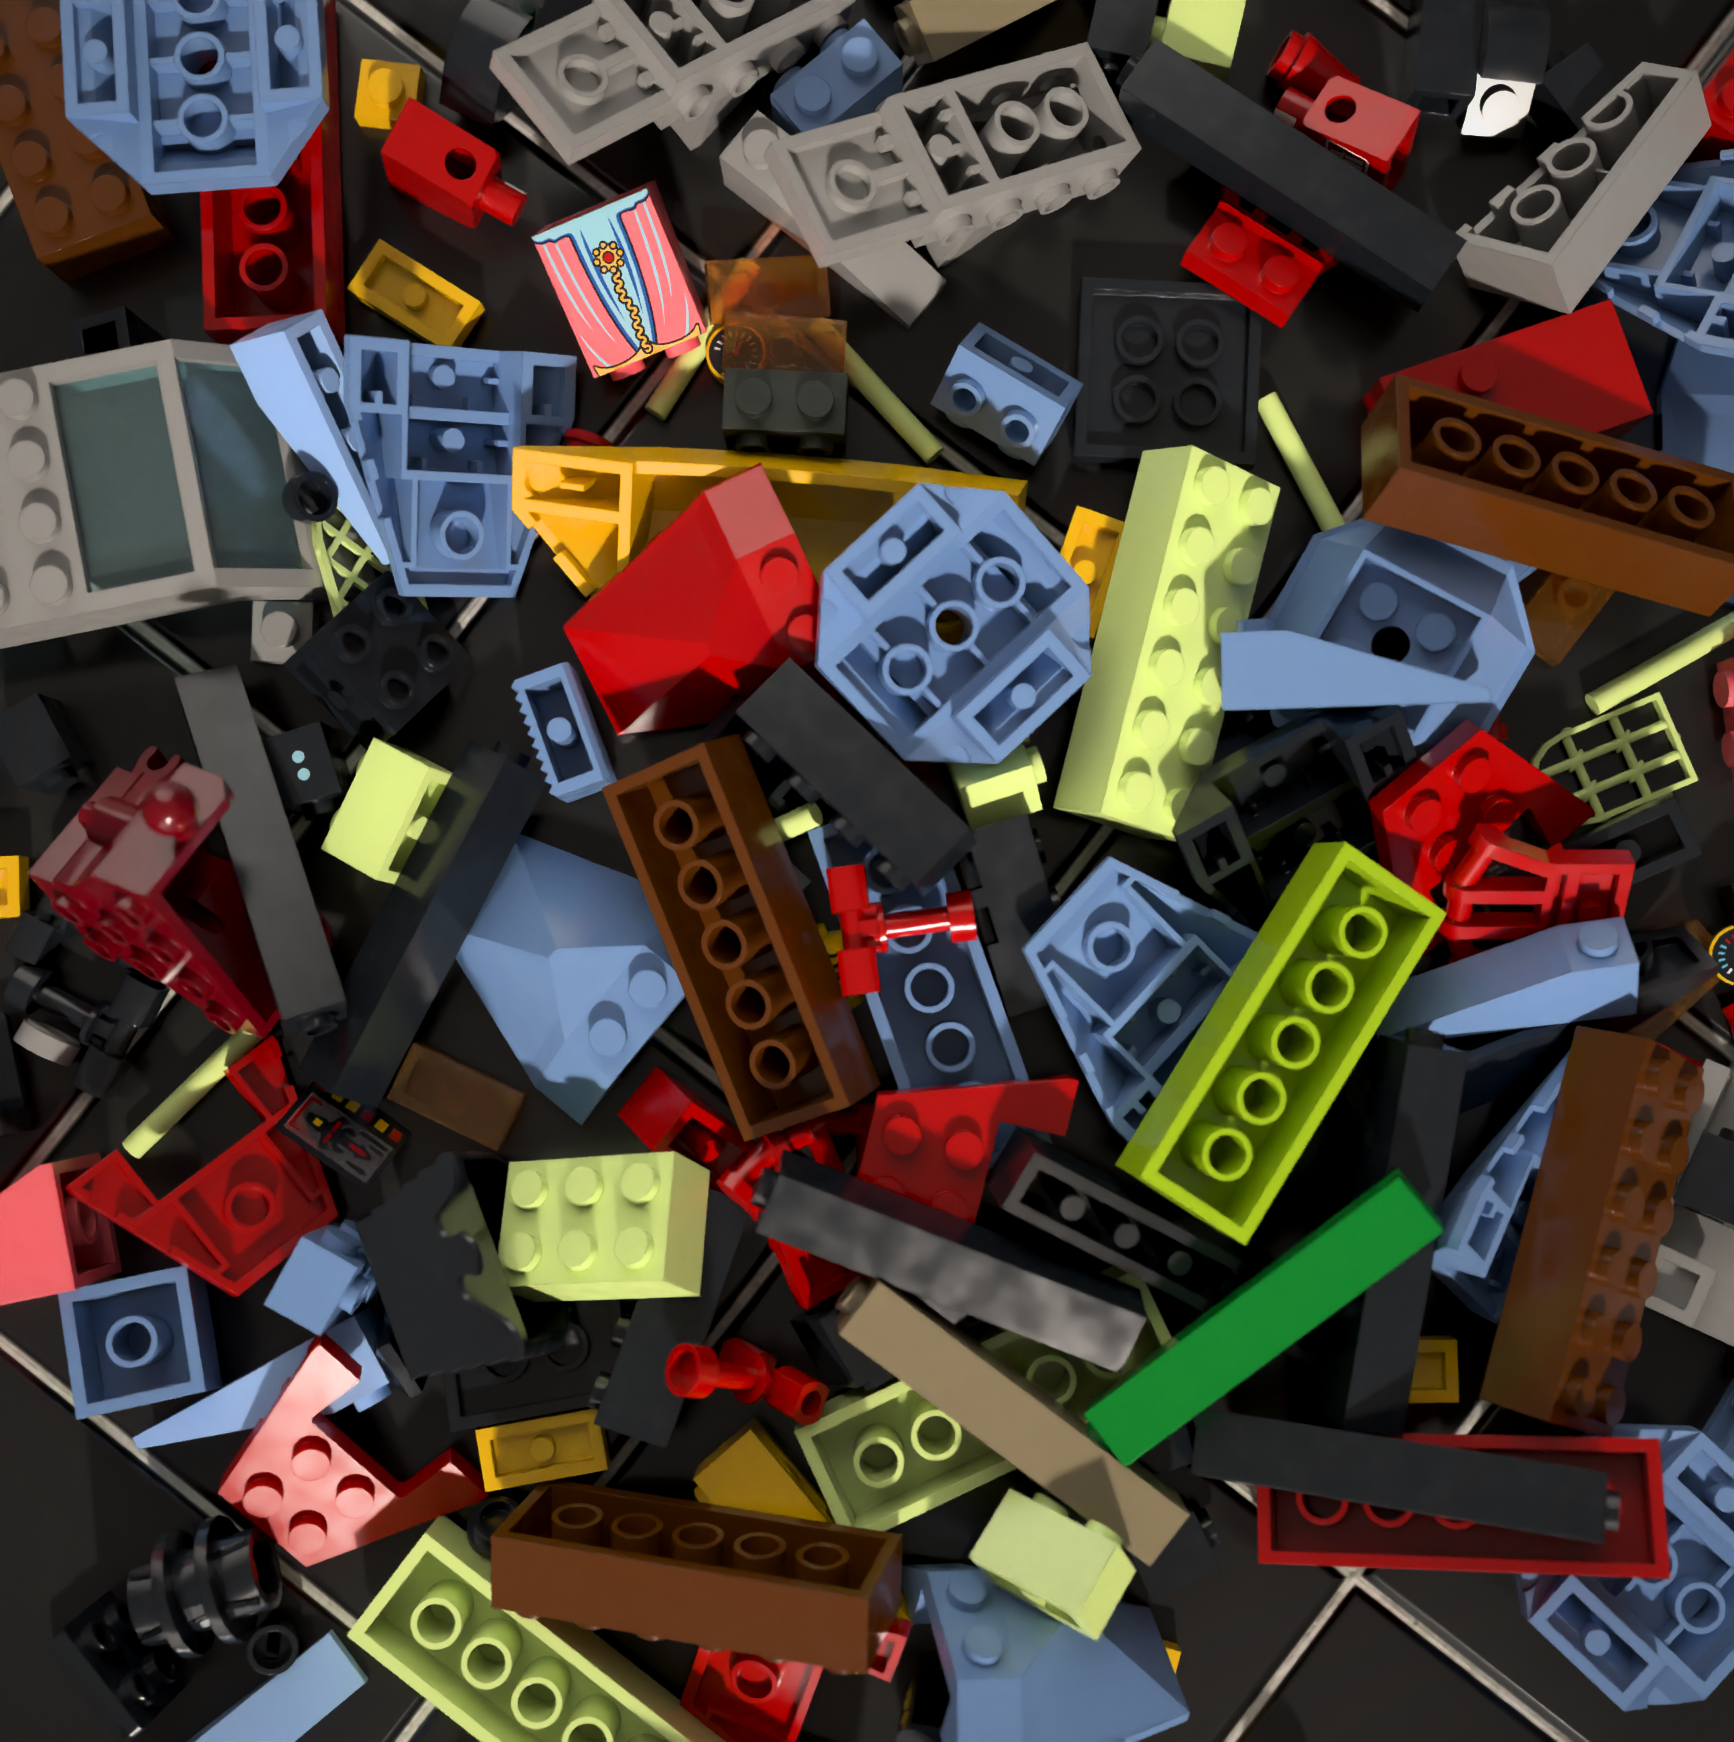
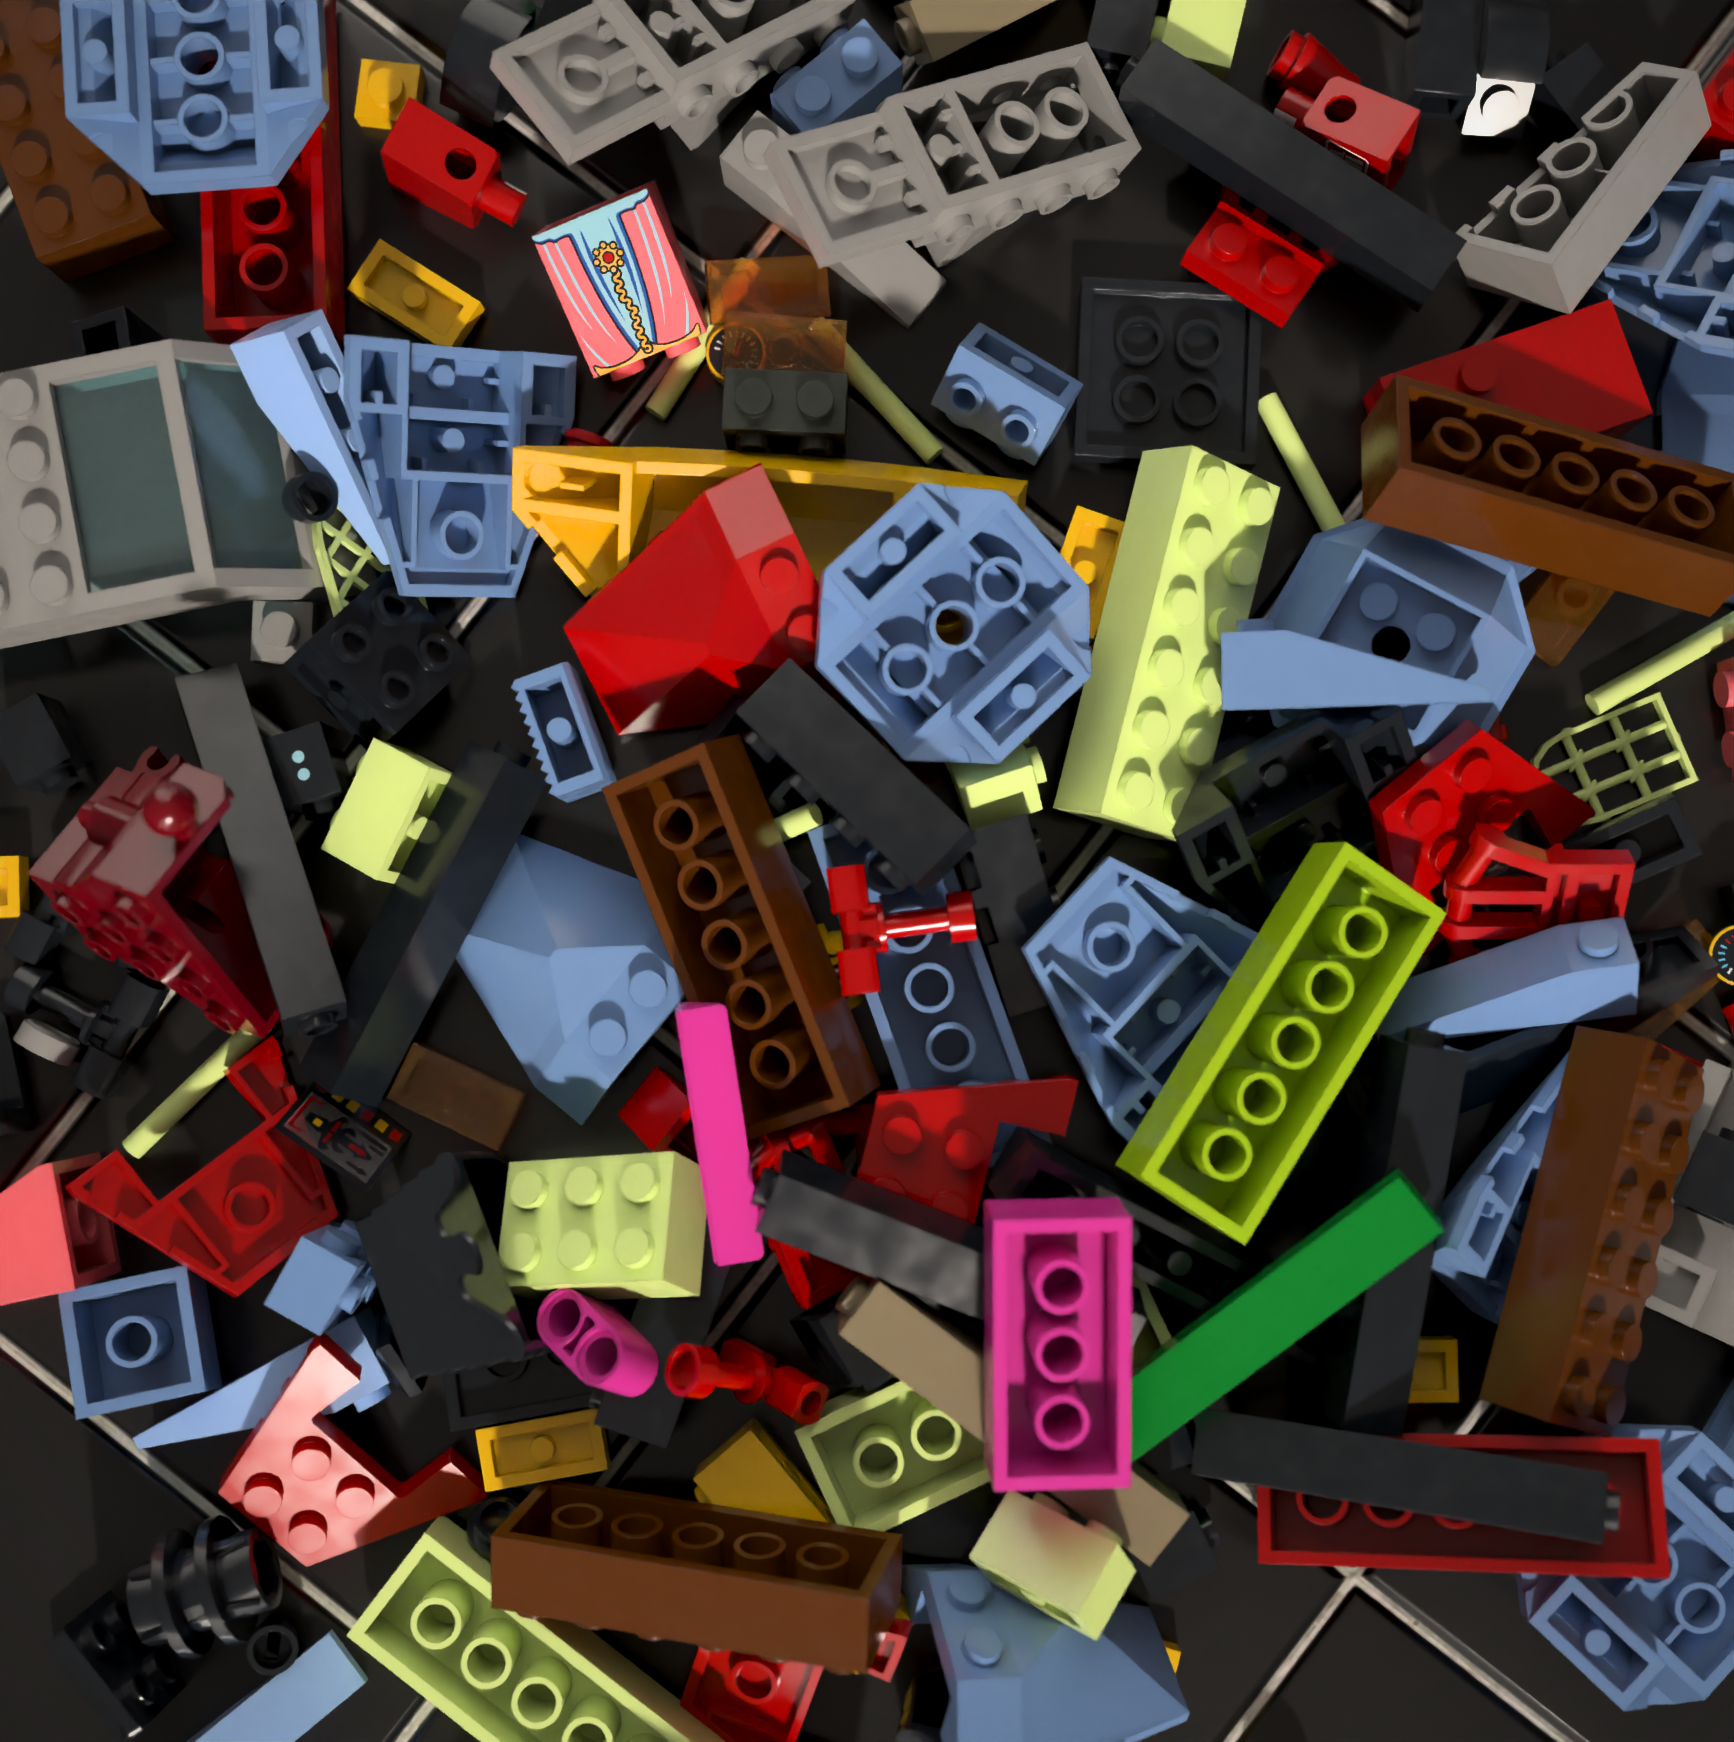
none -> dark pink beam [536,1288,659,1397]
none -> dark pink slope [675,1002,764,1267]
none -> dark pink brick [984,1197,1132,1492]

